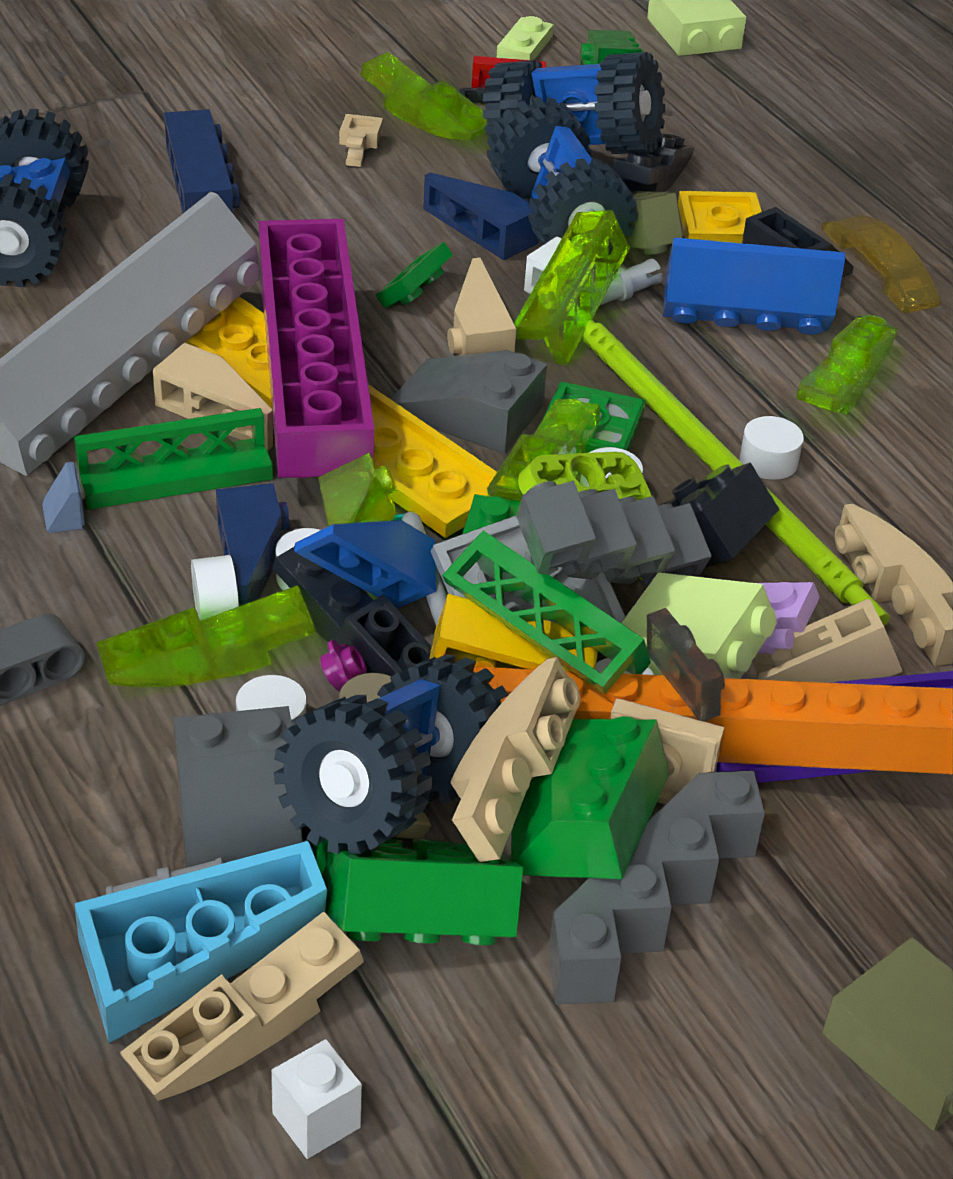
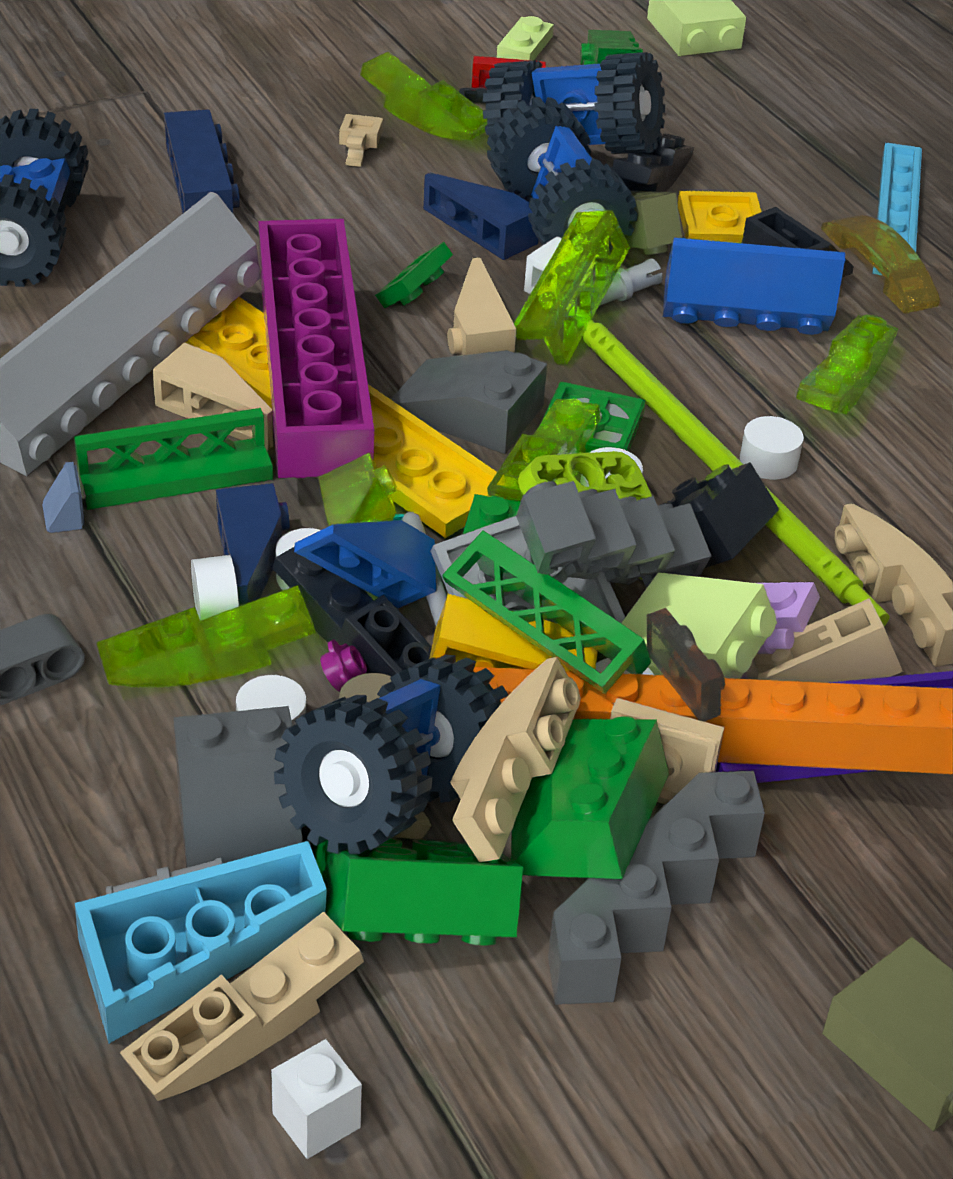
none -> medium azure tile [872,143,922,280]

